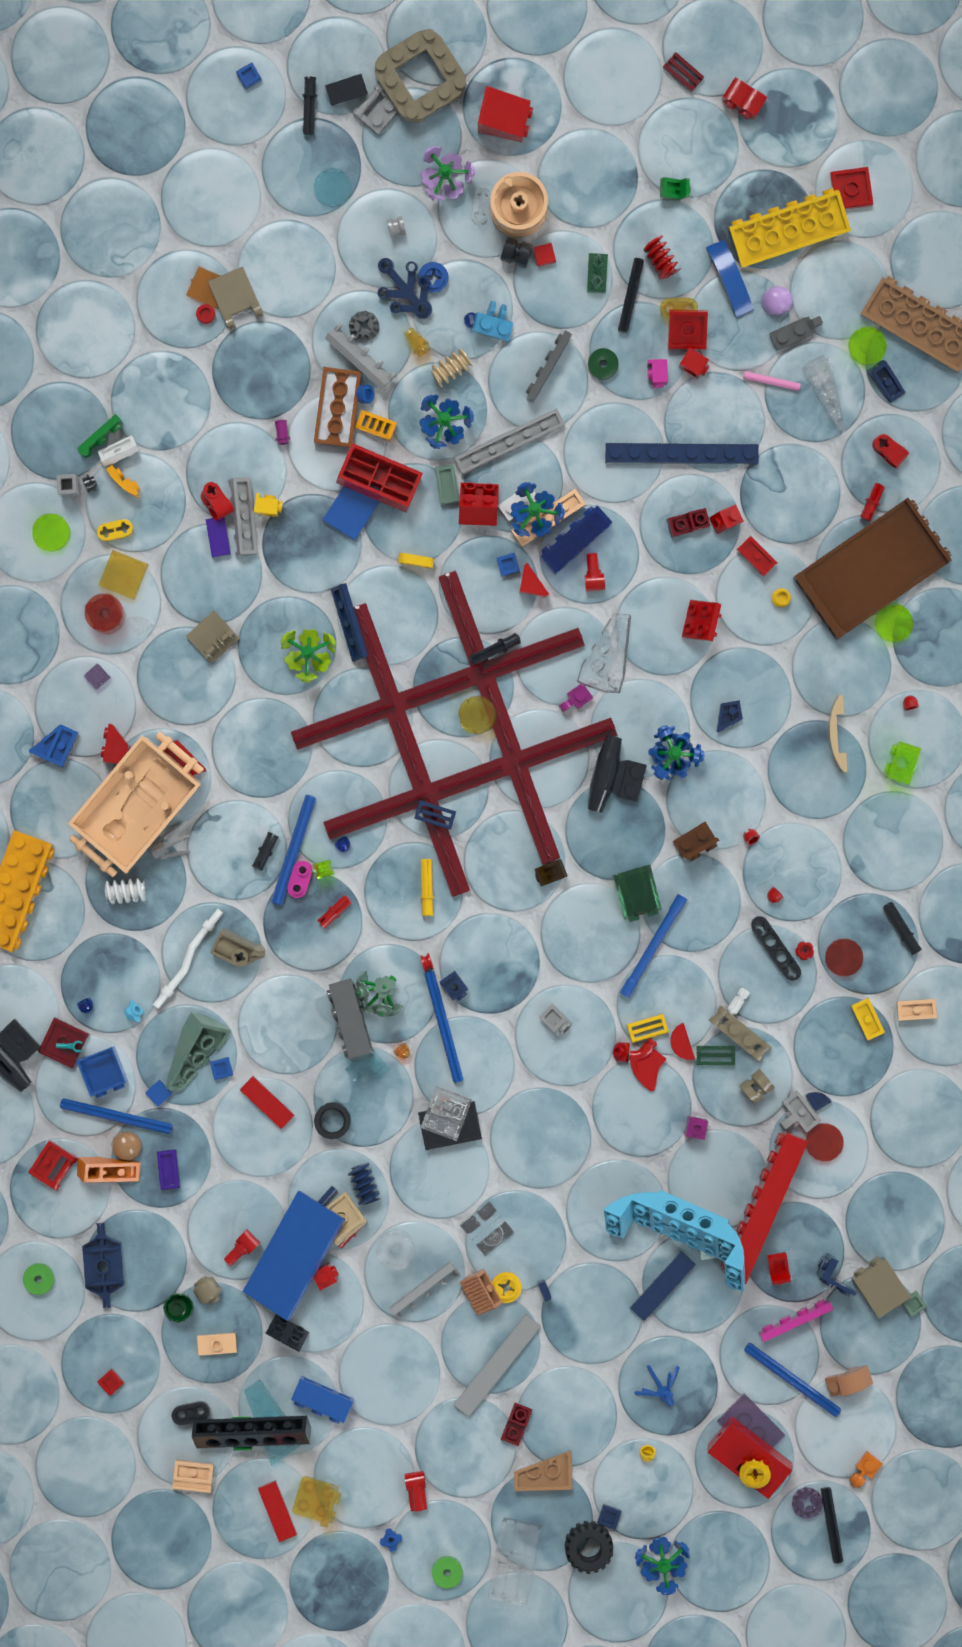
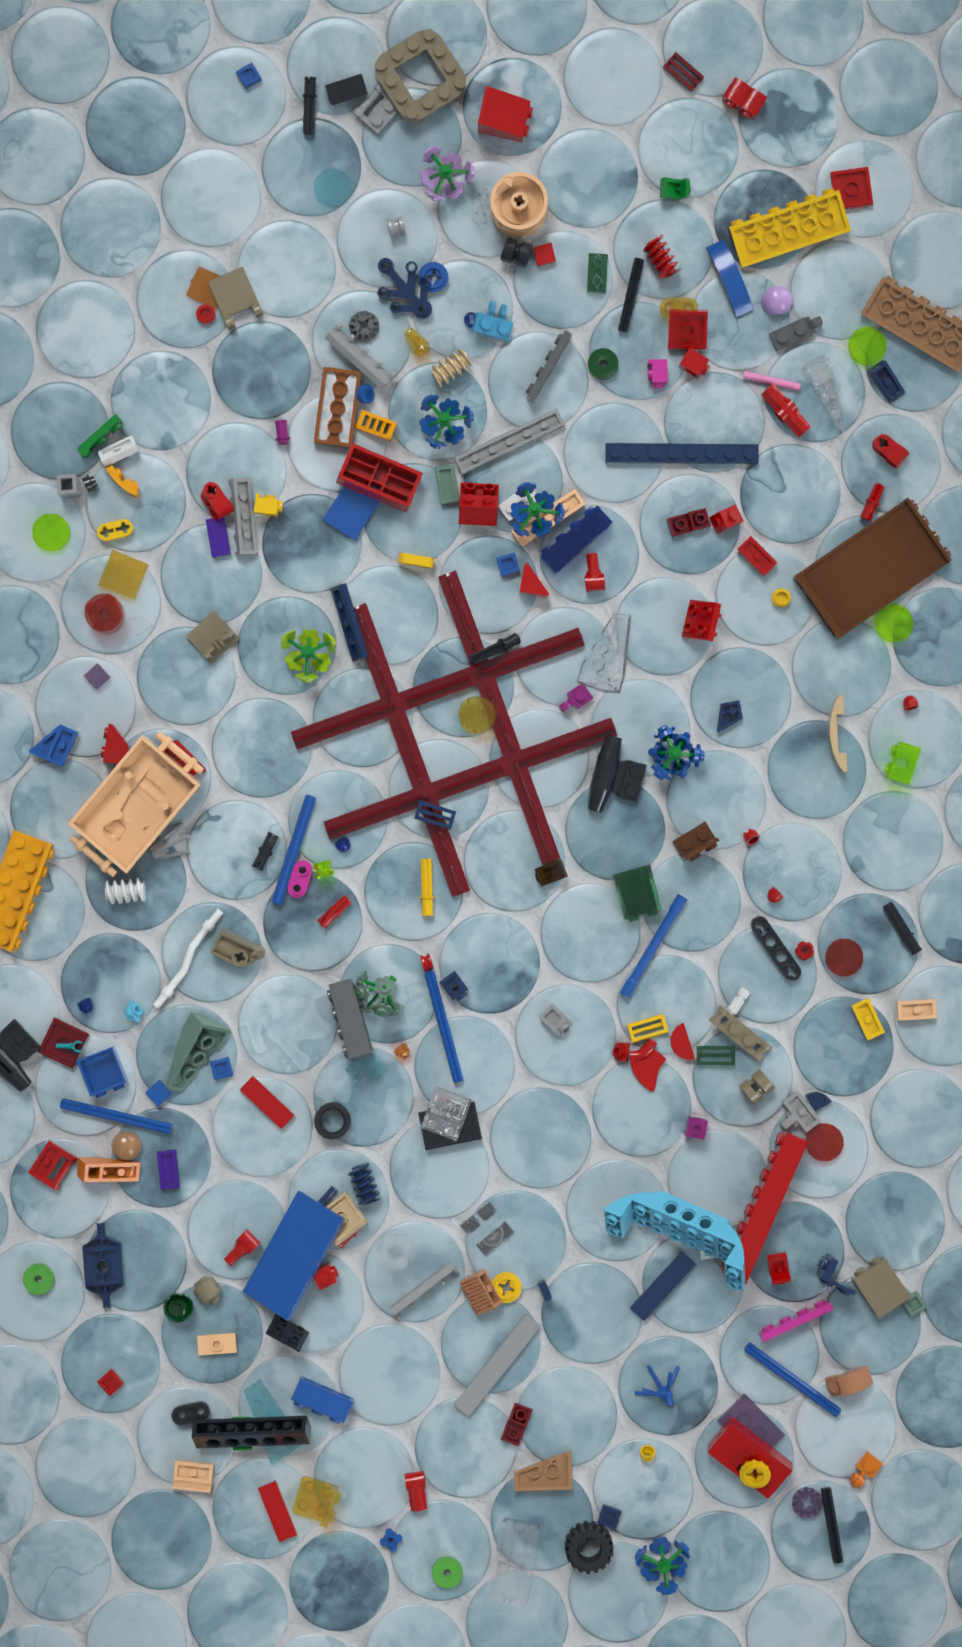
none -> red piece [761,383,811,438]

